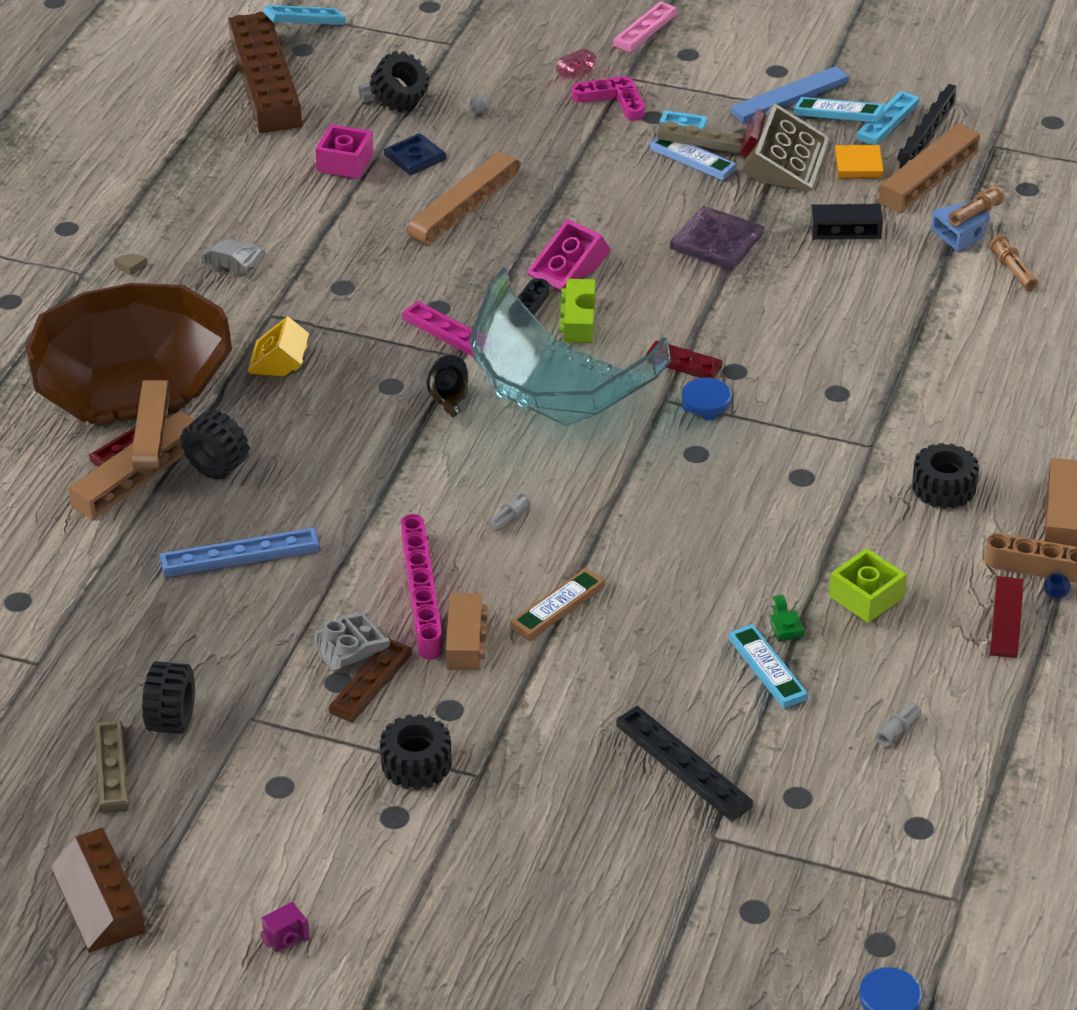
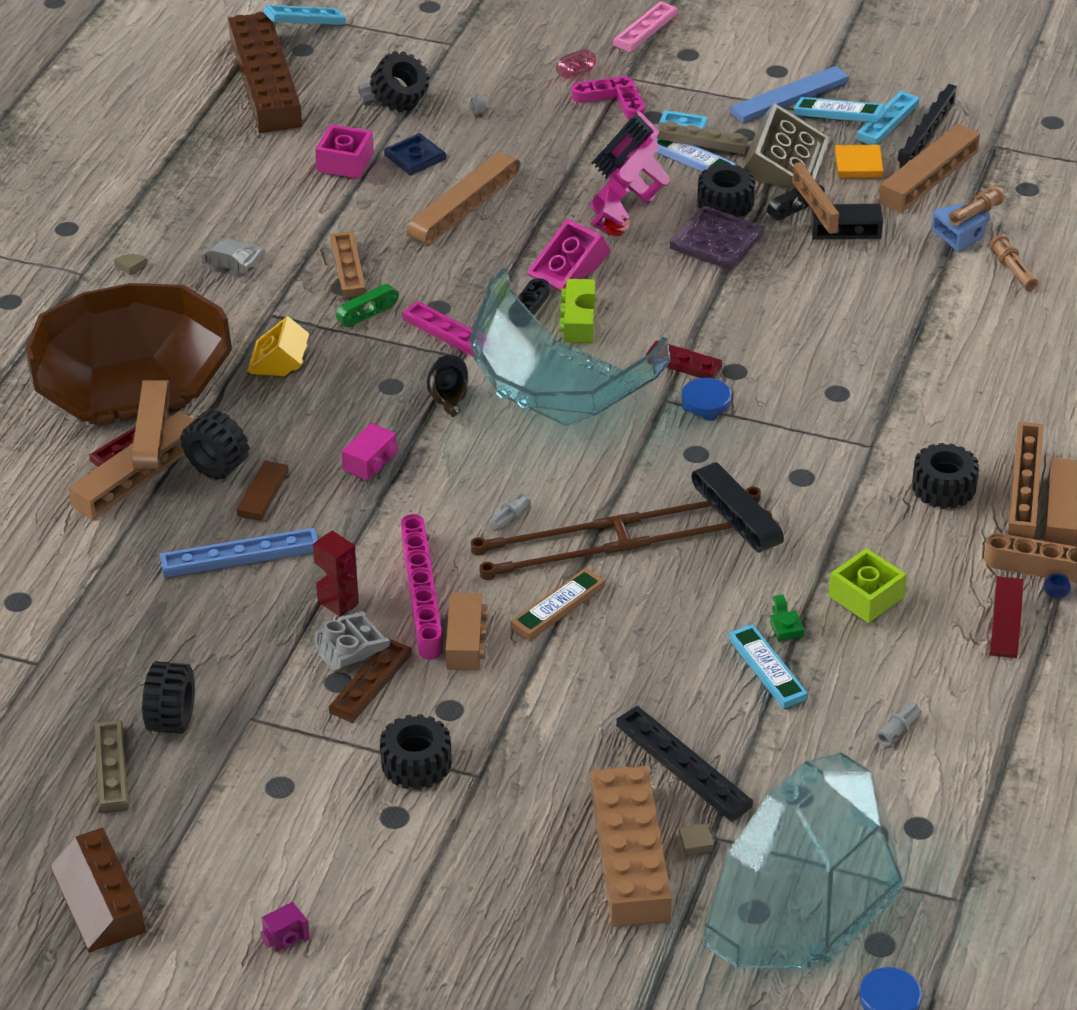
dark red tile [739,109,765,157] -> none
none -> reddish brown tile [237,460,289,521]
none -> dark red arch [313,530,359,617]
none -> medium nougat plate [330,231,366,297]
none -> green beam [336,284,399,327]
none -> dark pink brick [342,423,398,481]
none -> reddish brown bar [471,487,772,580]
none -> dark pink container [590,111,670,237]
none -> medium nougat brick [591,765,672,927]
none -> dark tan tile [679,823,714,856]
none -> black beam [691,462,784,553]
none -> black tyre [697,164,755,220]
none -> clear light blue windscreen [704,753,903,968]
none -> black beam [767,182,825,220]
none -> medium nougat tile [792,162,839,234]
none -> medium nougat brick [1007,422,1044,539]

